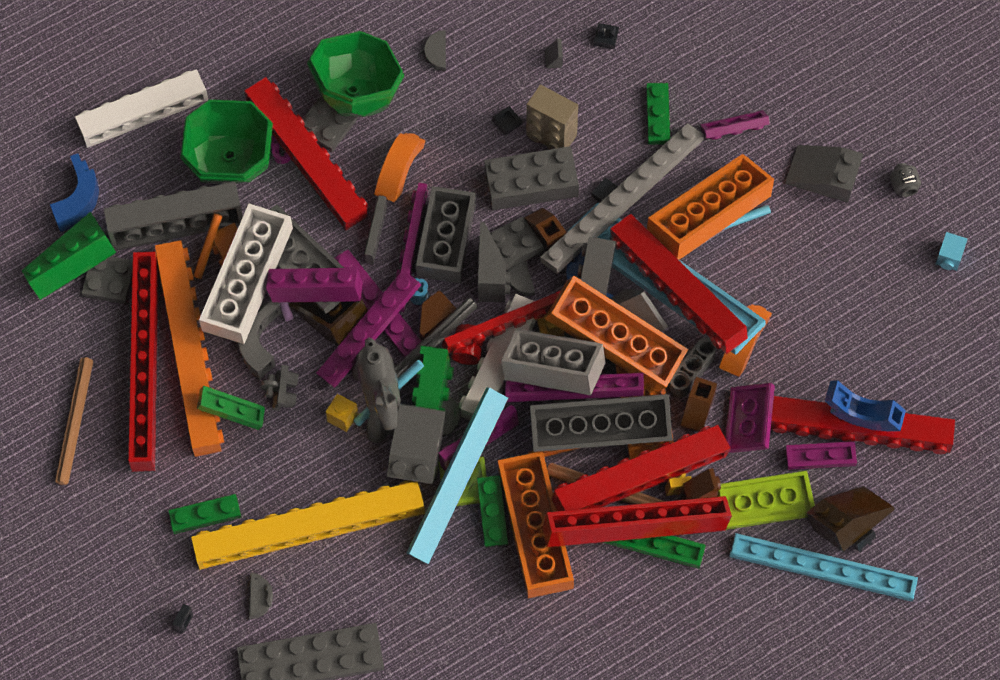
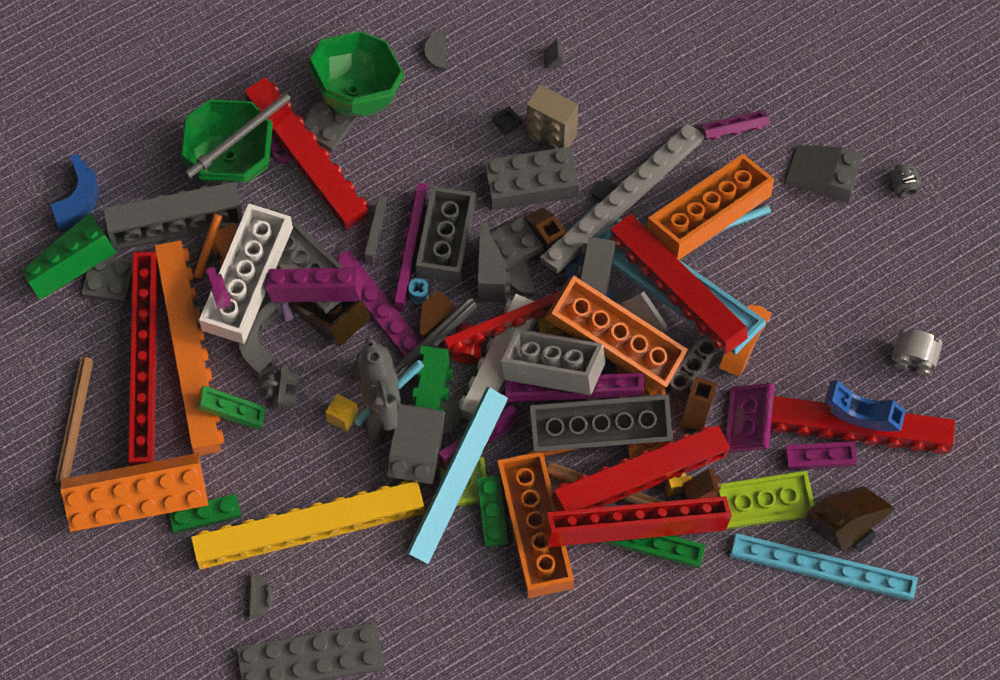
white brick [75,69,208,148] -> none
black tile [173,604,193,634] -> none
magenta plate [316,270,421,388] -> none
orange arch [374,133,426,202] -> none
black tile [594,23,619,49] -> none
green plate [646,83,670,145] -> none
medium azure brick [936,232,968,271] -> none
none -> orange brick [60,453,208,532]
none -> dark grey bar [184,93,291,179]
none -> magenta hinge [206,267,231,310]
none -> light grey brick [891,329,943,376]

